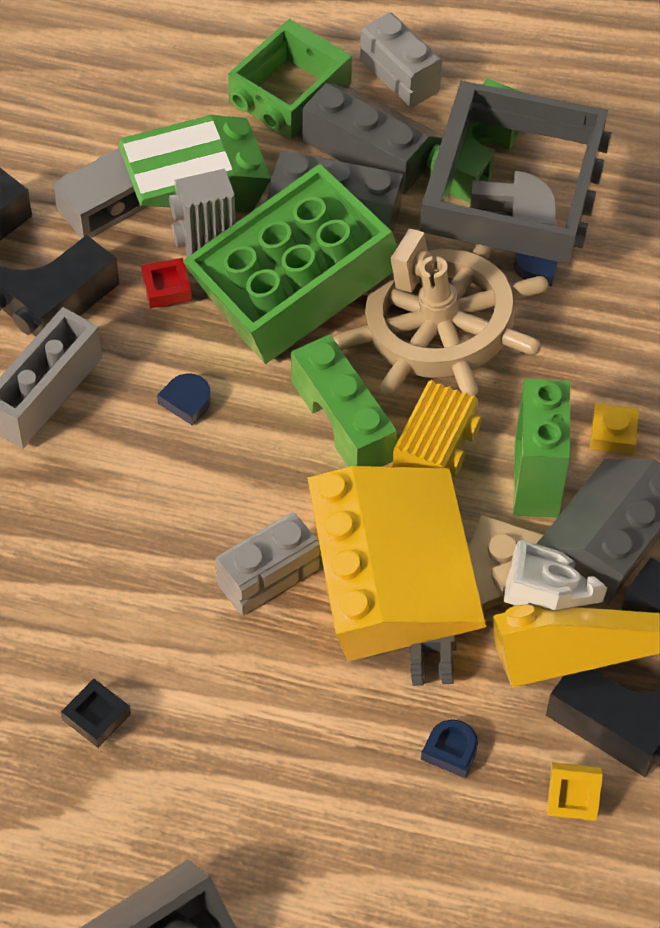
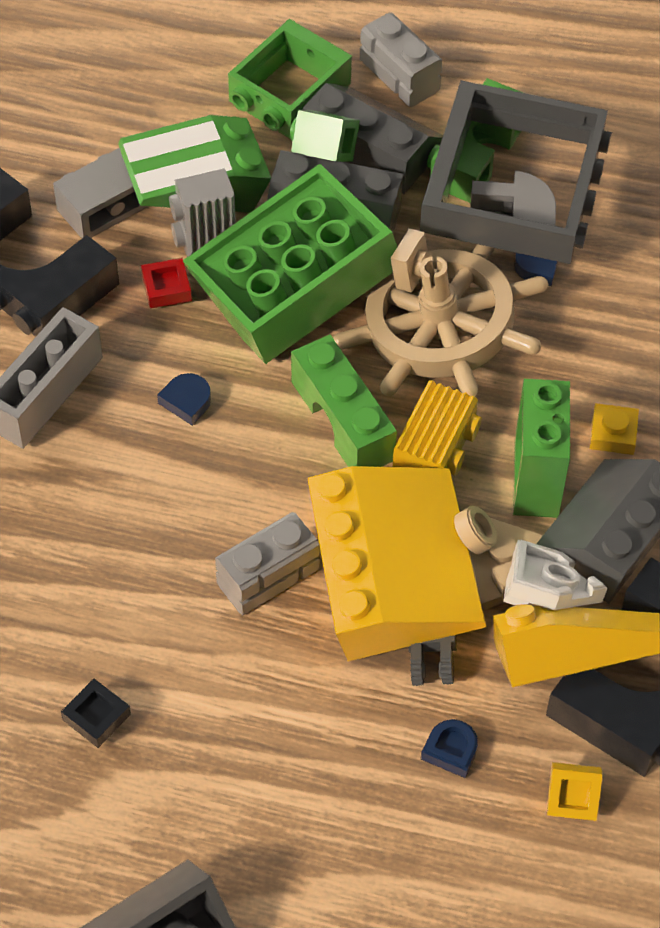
none -> brick [290,110,360,162]
none -> tan tile [454,506,497,554]

